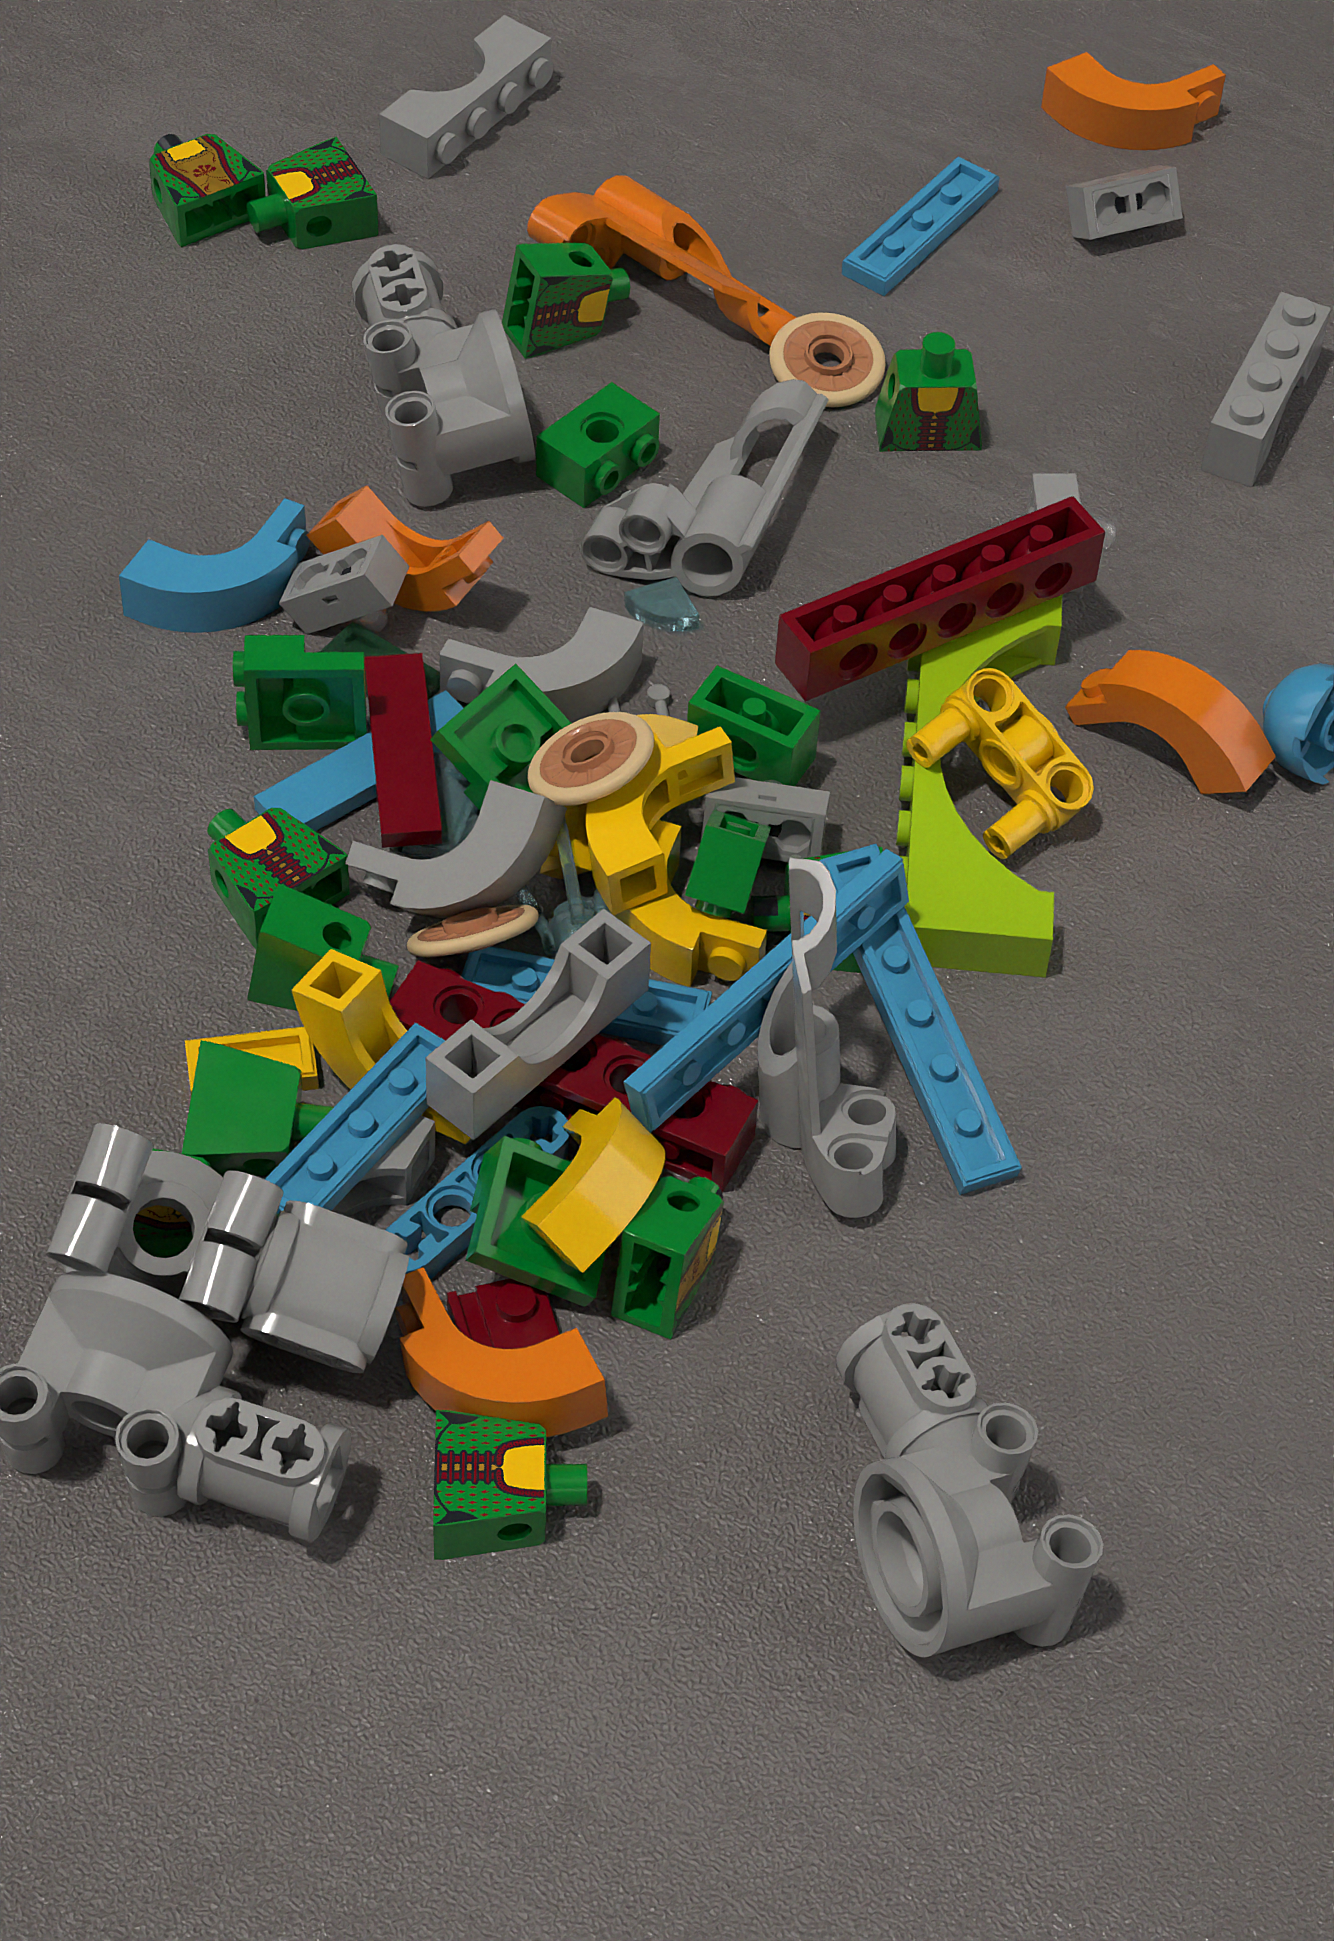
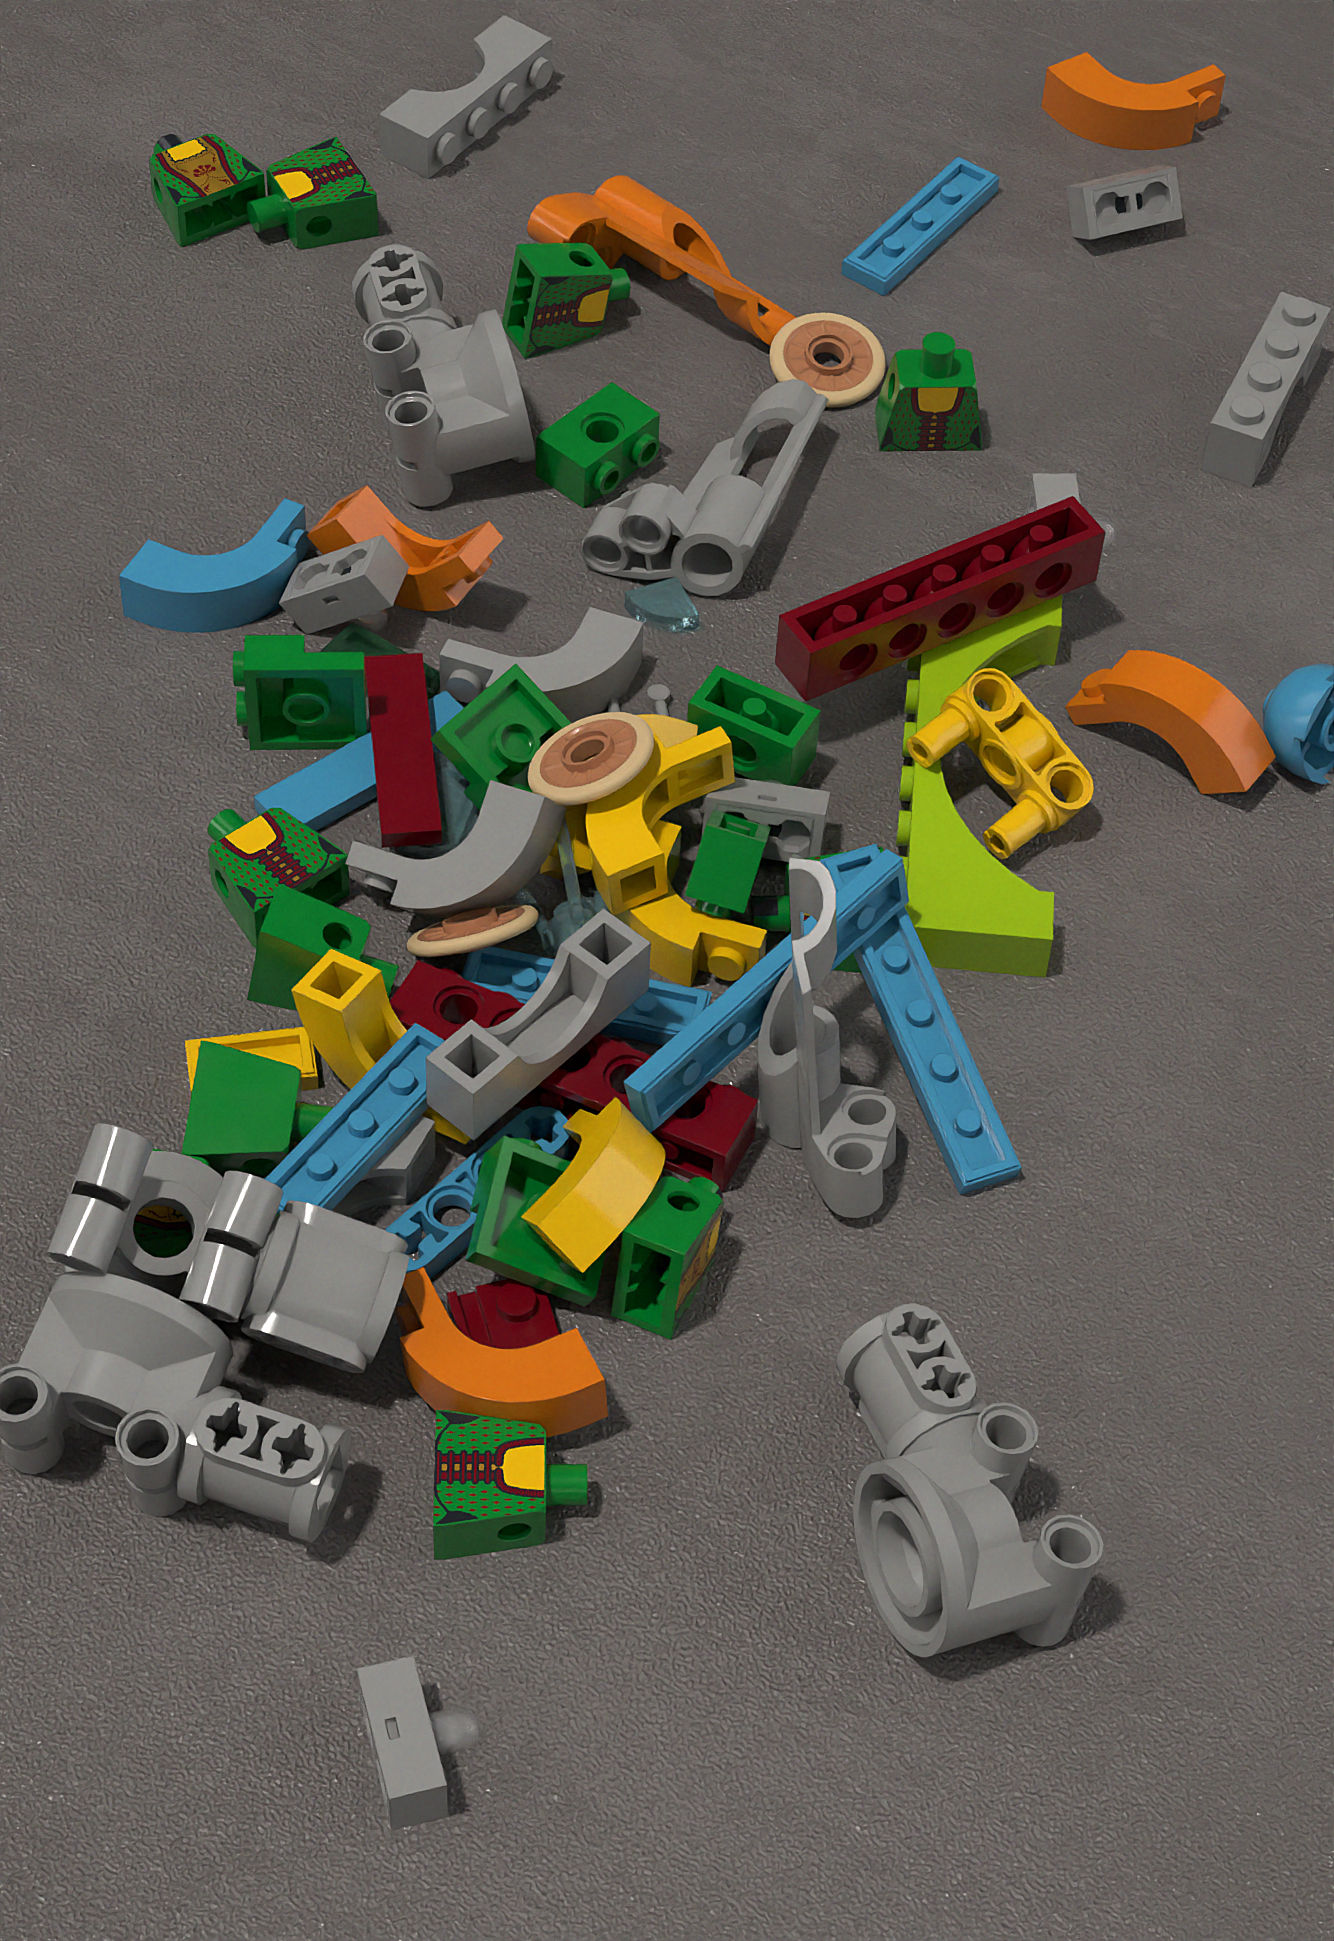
none -> light grey piece [357,1655,481,1830]

